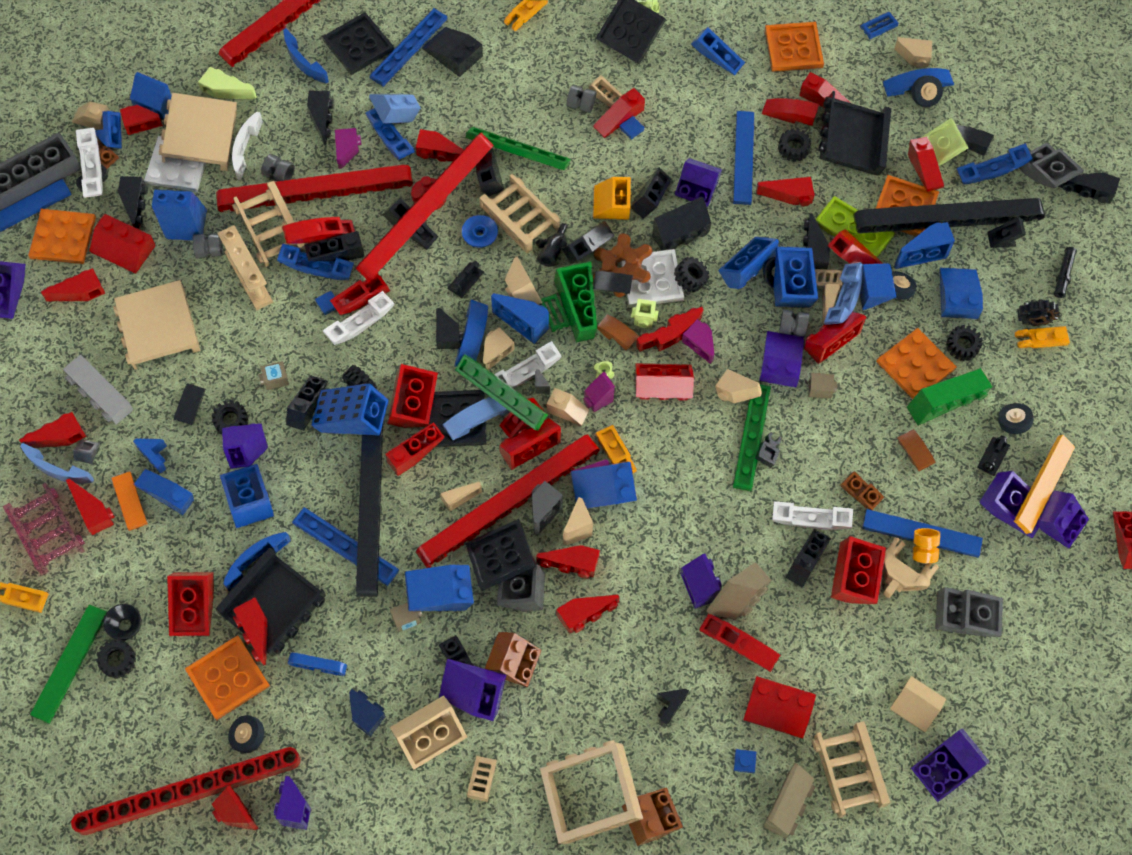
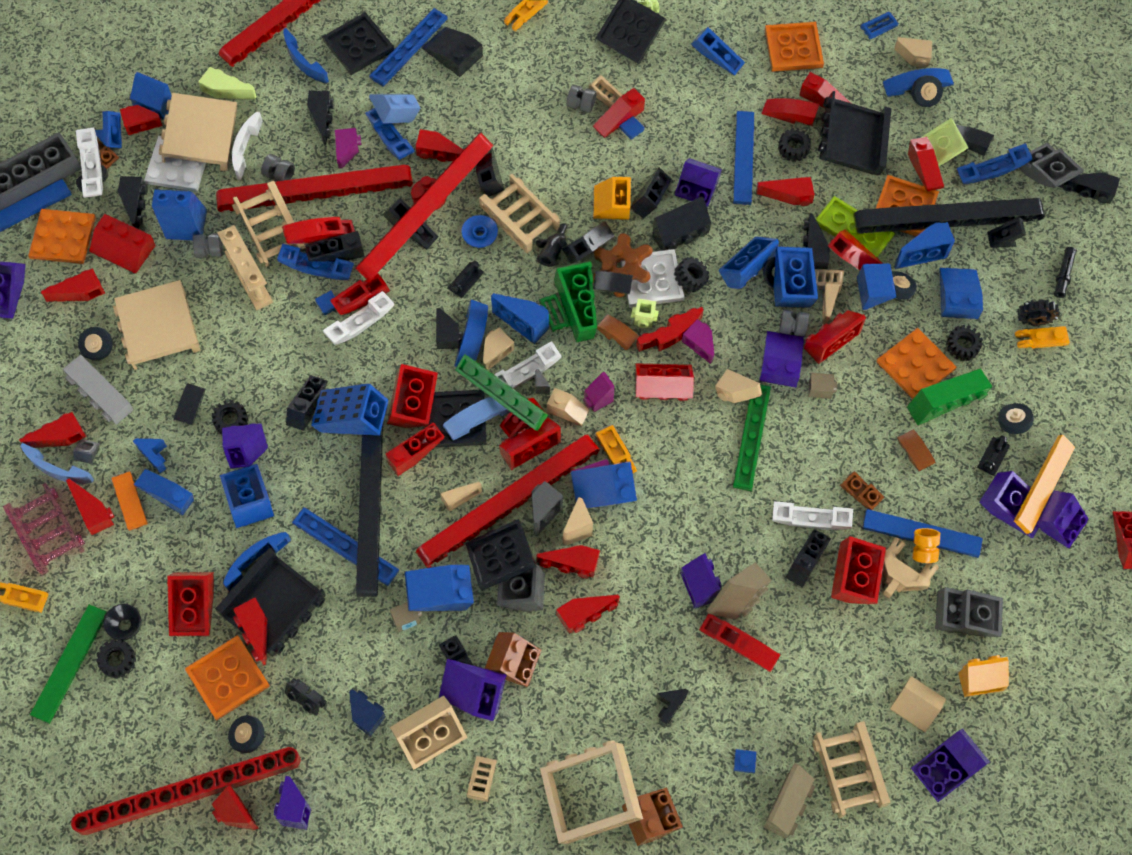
tan slope [72,101,109,130] -> none
dark tan brick [259,361,289,390] -> none
blue beam [287,653,347,676] -> none
black tyre [341,365,377,389] -> none
green tile [465,127,571,171] -> none
tan slope [505,256,542,305] -> none
yellowish green plate [594,361,614,379] -> none
red slope [743,676,816,739] -> none
black plate [755,432,781,468] -> none
medium blue slope [824,262,863,325] -> none
none -> black wheel [78,327,113,360]
none -> black hinge [285,678,327,716]
none -> light orange slope [958,655,1009,697]

